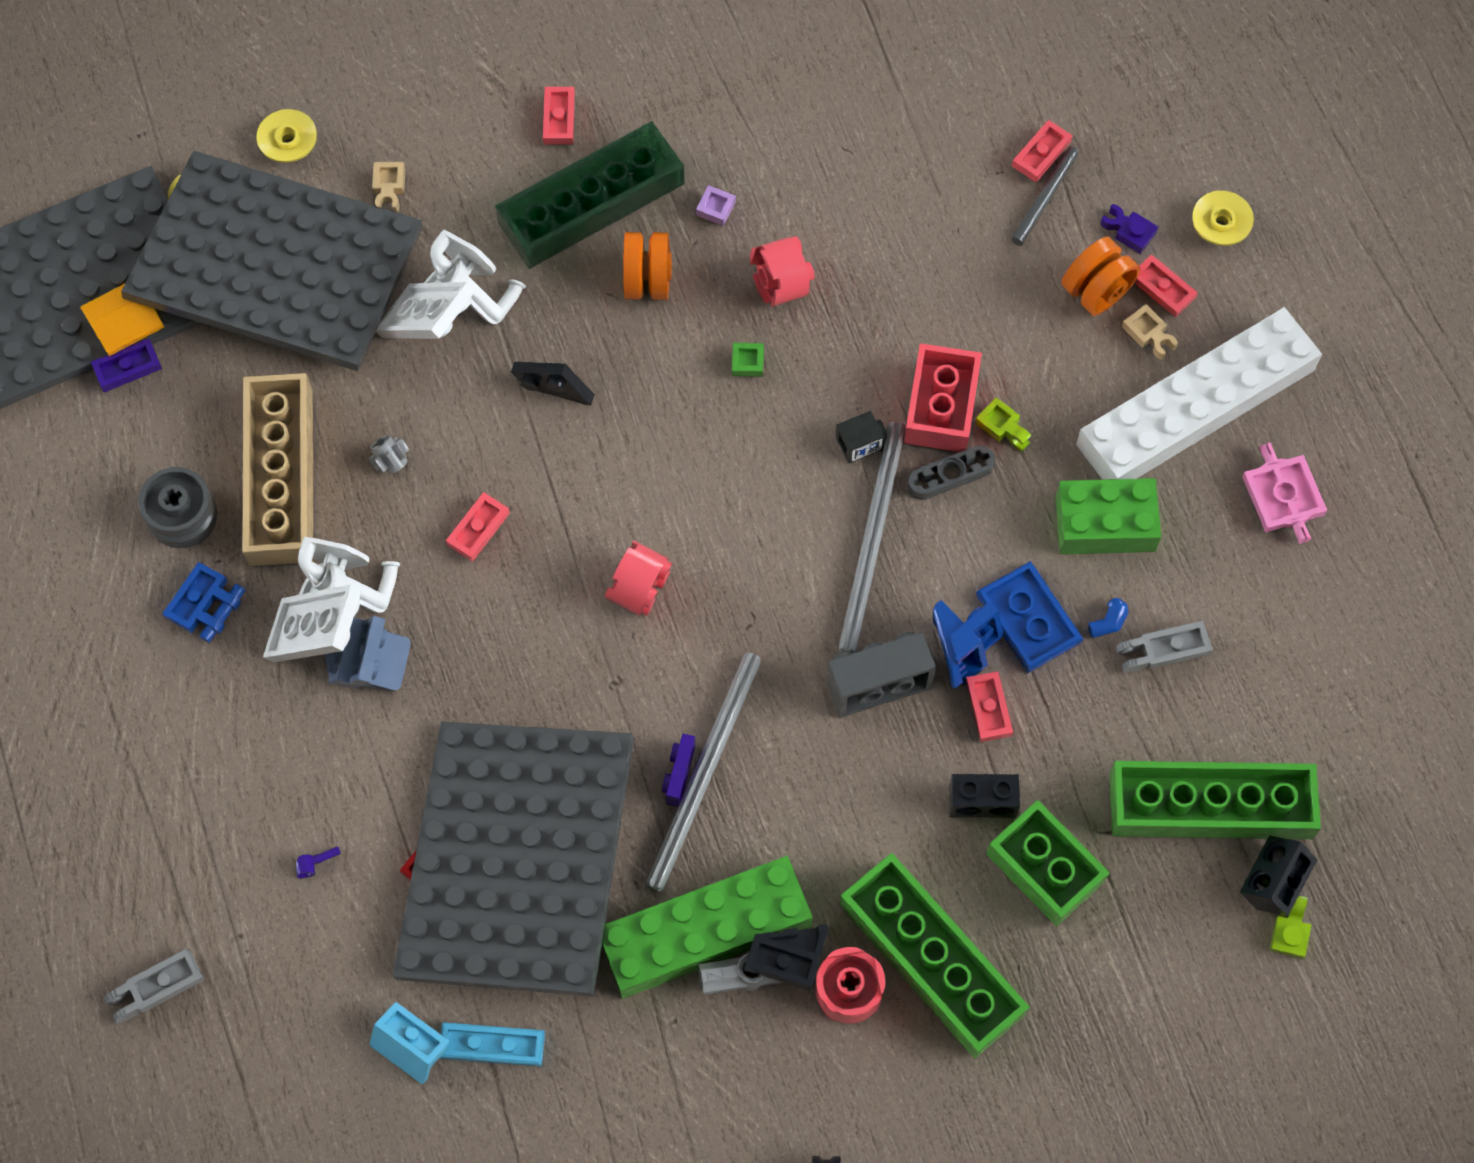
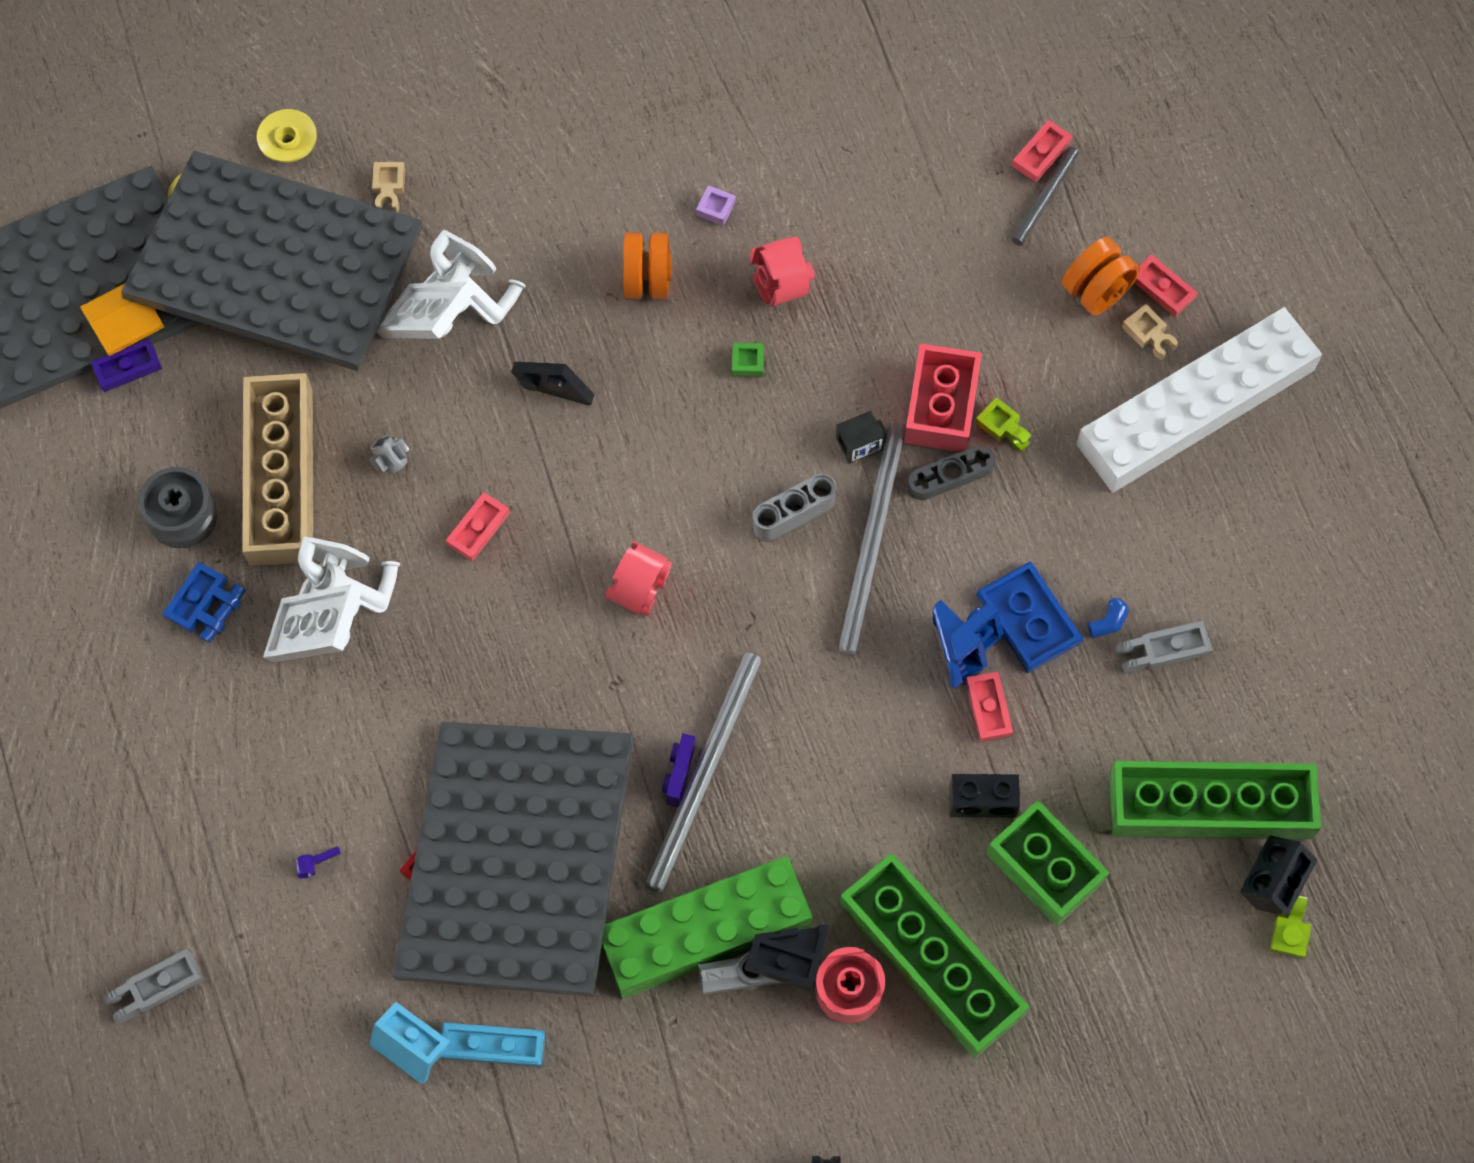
sand blue piece [324,616,411,691] -> none
clear green brick [495,121,685,269] -> none
coral plate [543,87,575,145] -> none
dark grey brick [827,632,936,718] -> none
bright green brick [1055,478,1161,554] -> none
dark purple plate [1100,204,1159,254] -> none
light yellow dish [1192,191,1254,246] -> none
bright pink plate [1242,443,1327,544] -> none
none -> light grey beam [752,474,836,541]

